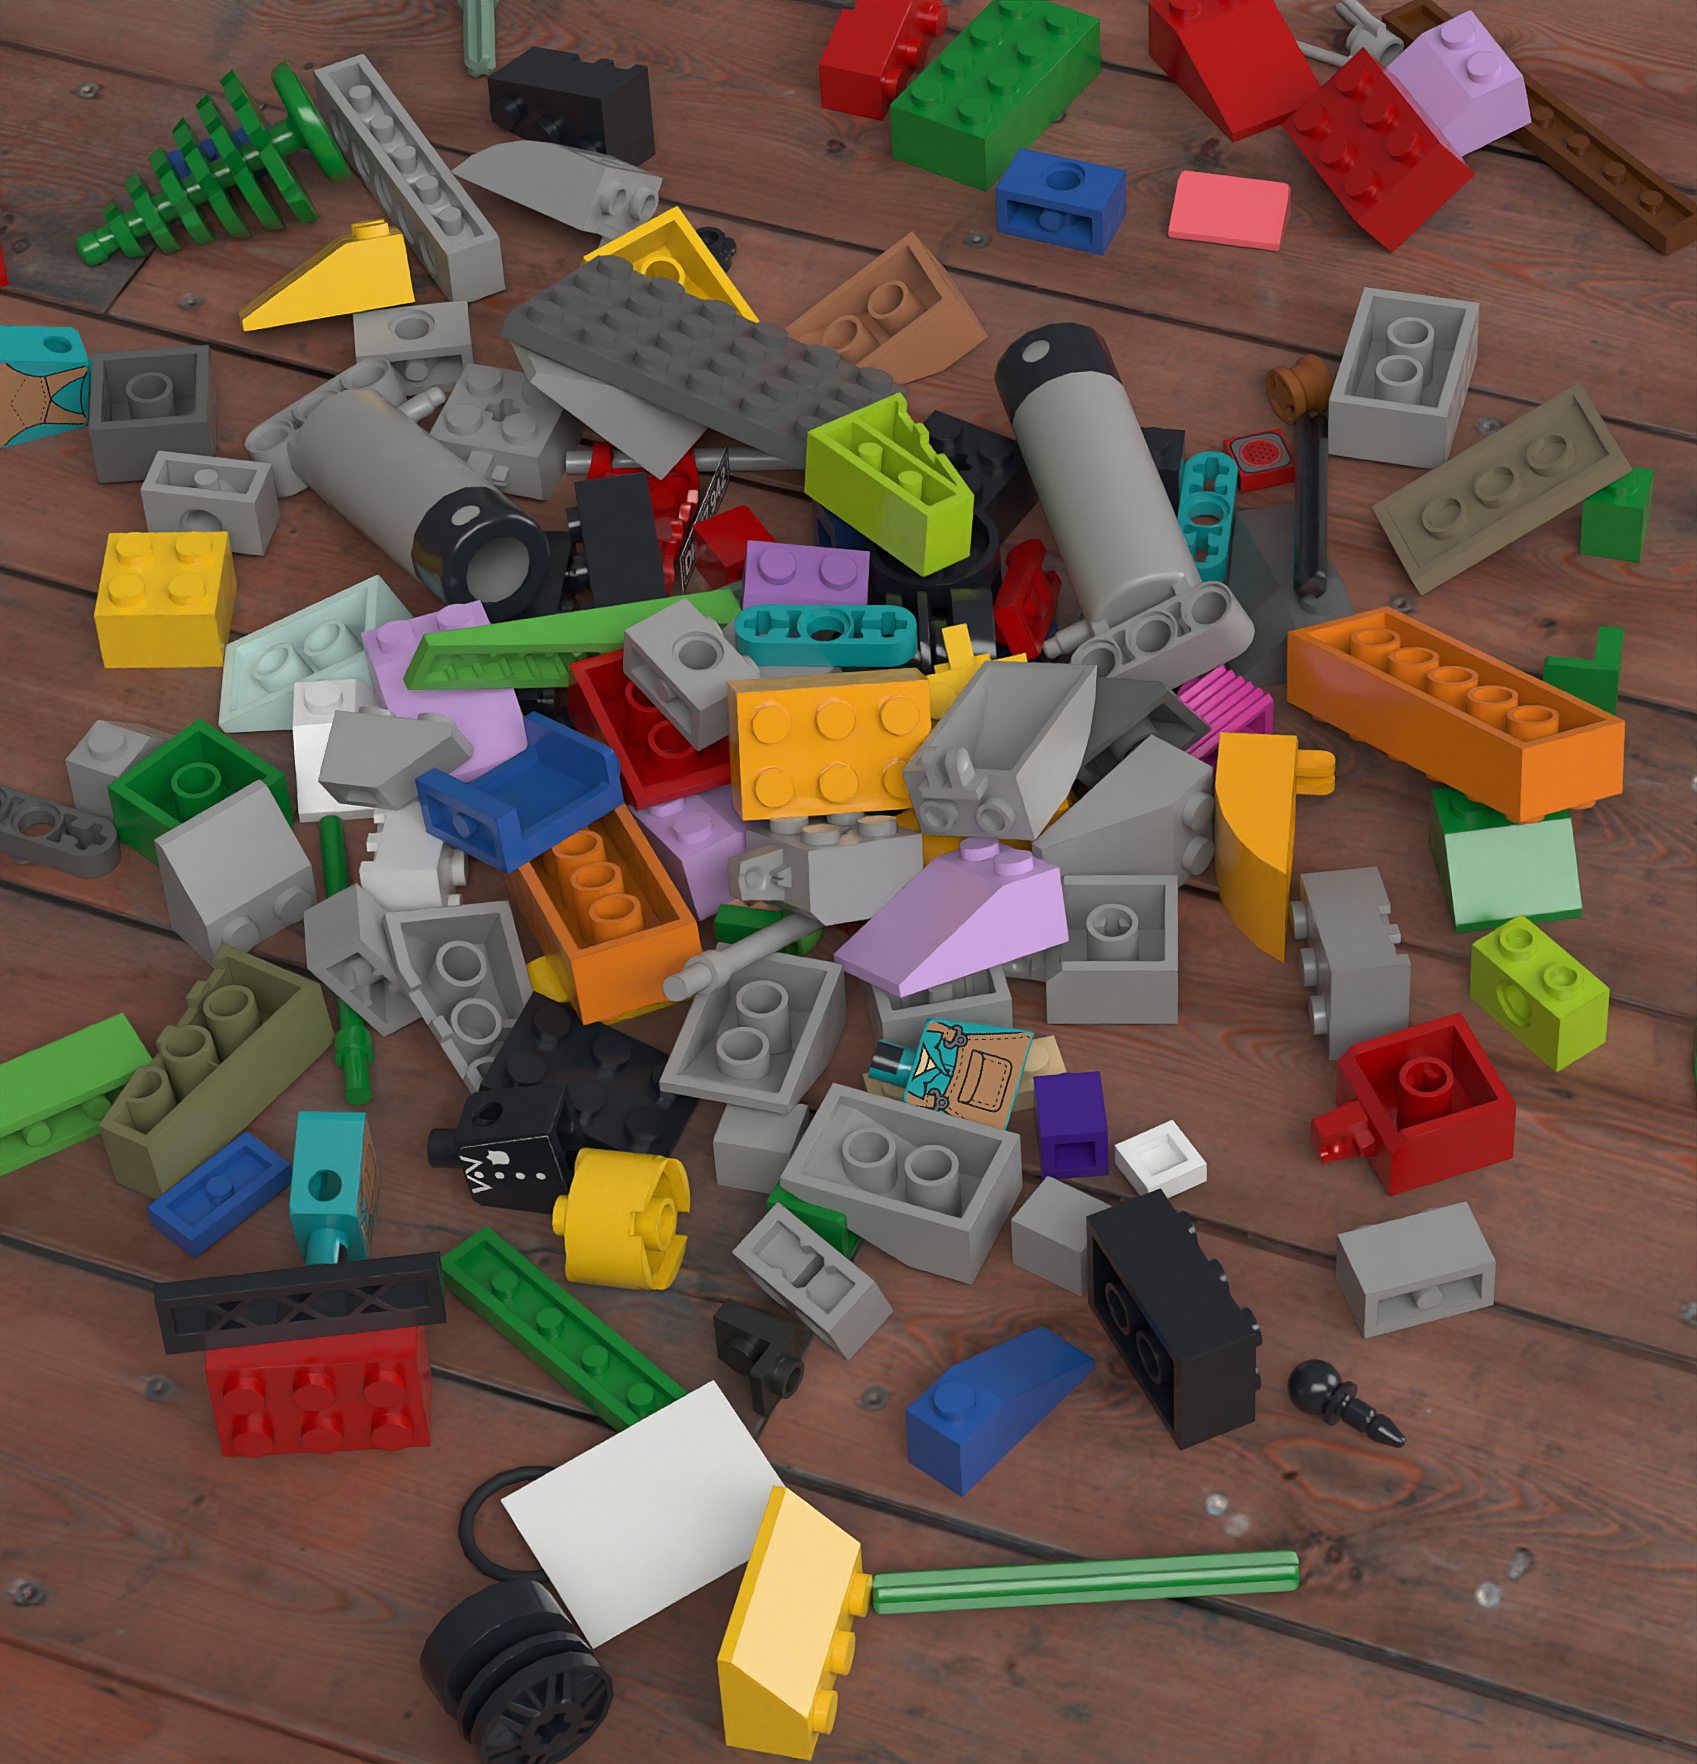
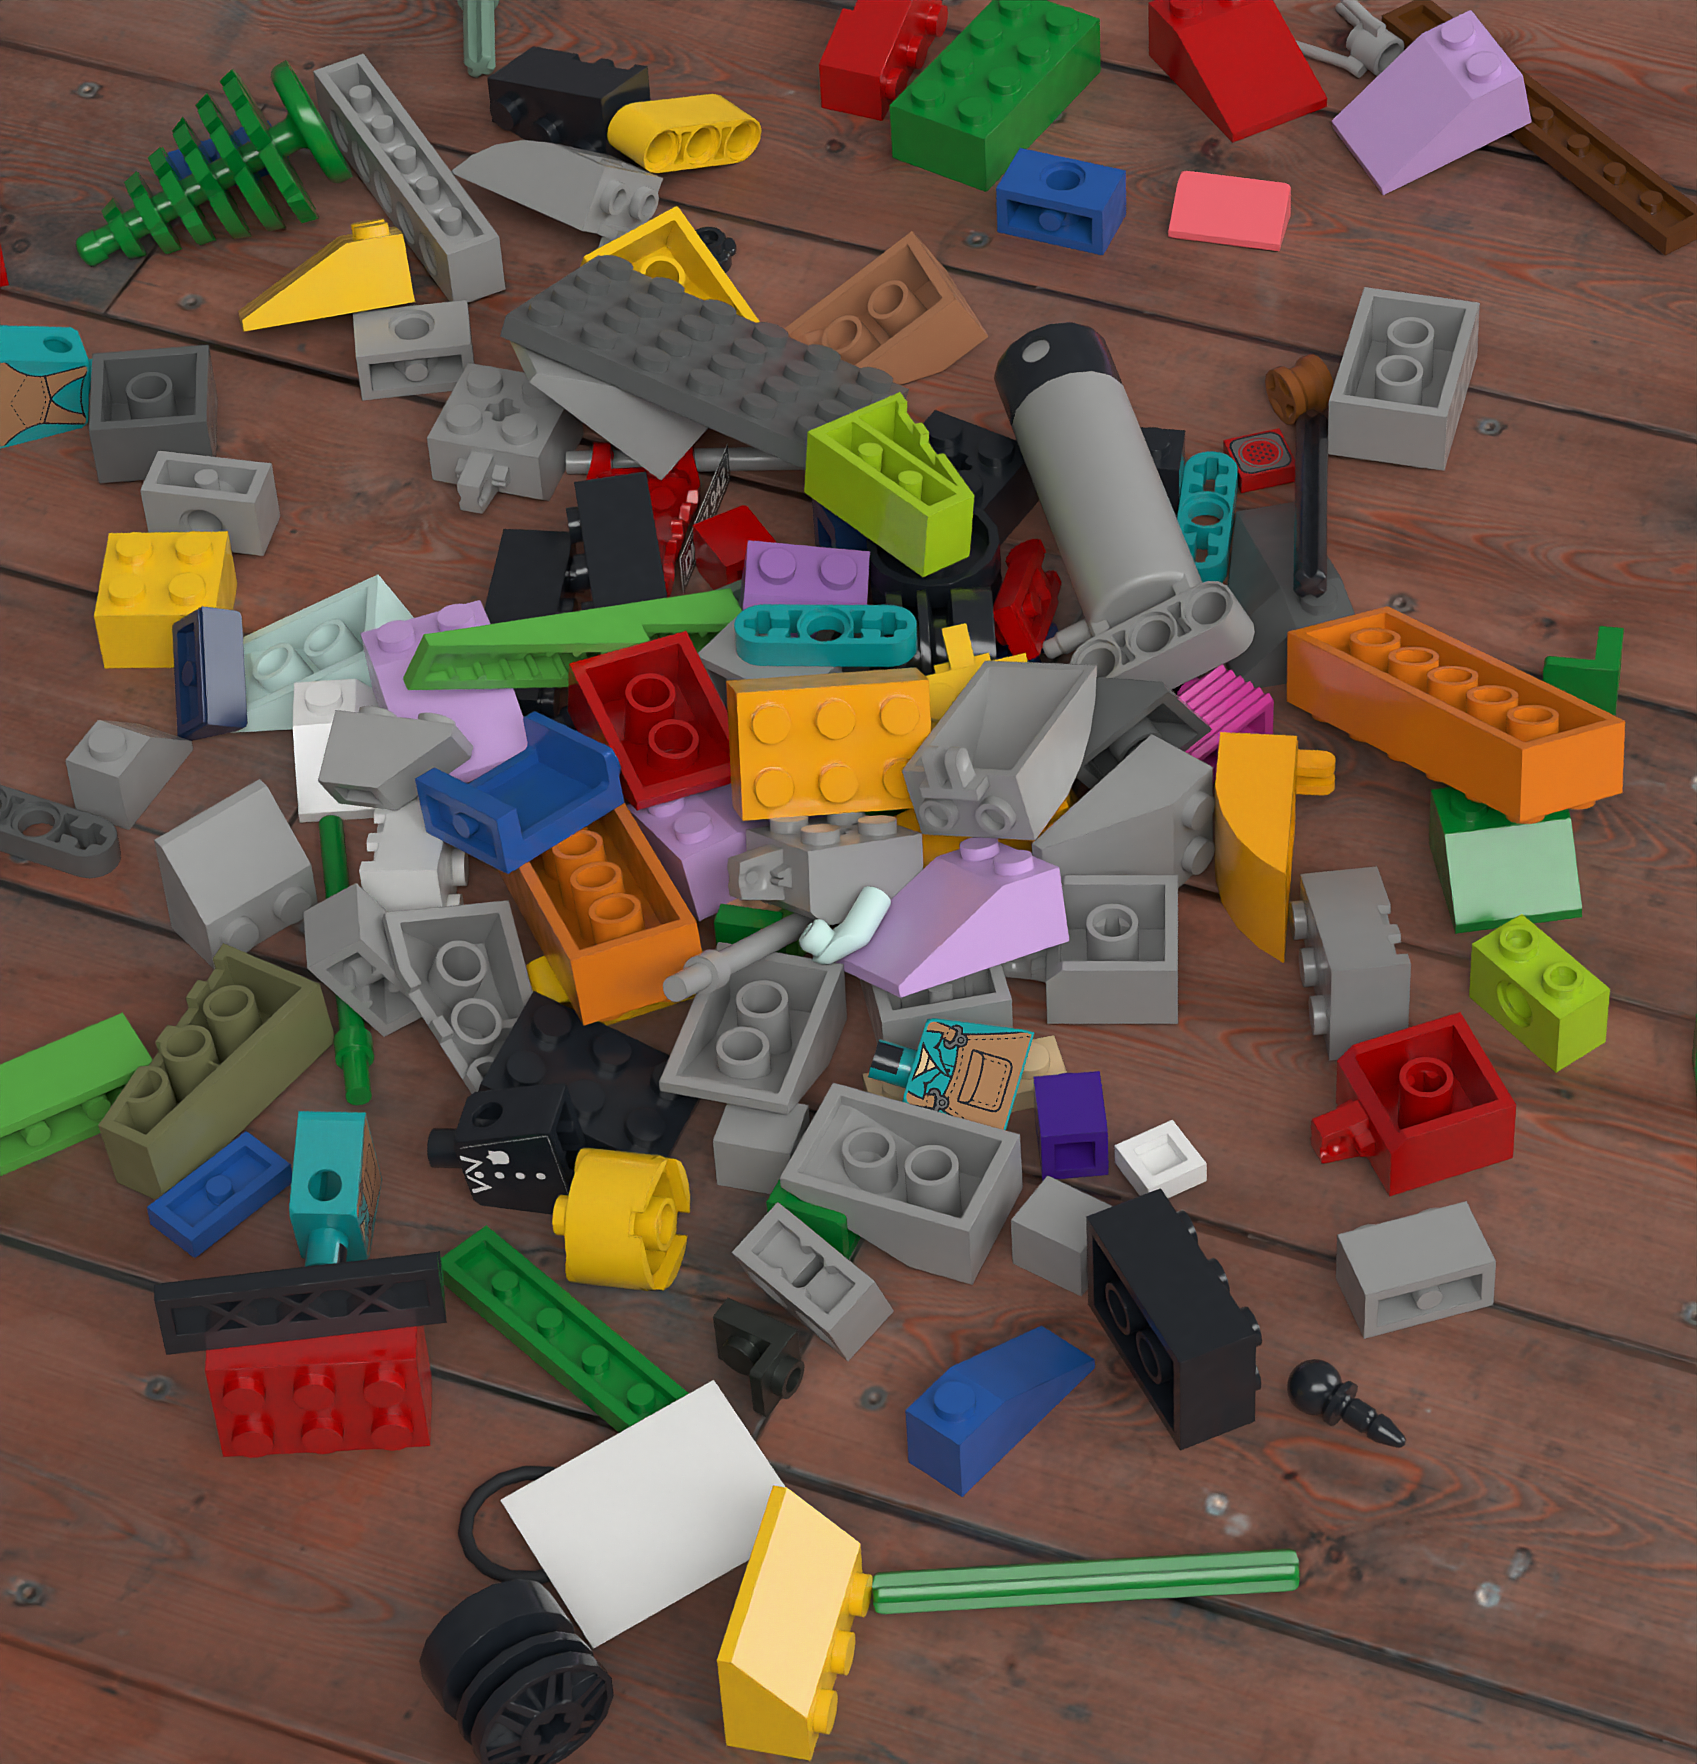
green brick [107,718,294,867] -> none
light grey piece [244,357,552,624] -> none
light grey brick [623,598,762,751] -> none
red brick [1281,47,1475,252] -> none
dark tan plate [1371,382,1633,596] -> none
green brick [1579,466,1654,563] -> none
none -> dark blue slope [172,606,248,741]
none -> yellow beam [607,94,762,173]
none -> light aqua arm [799,886,891,965]

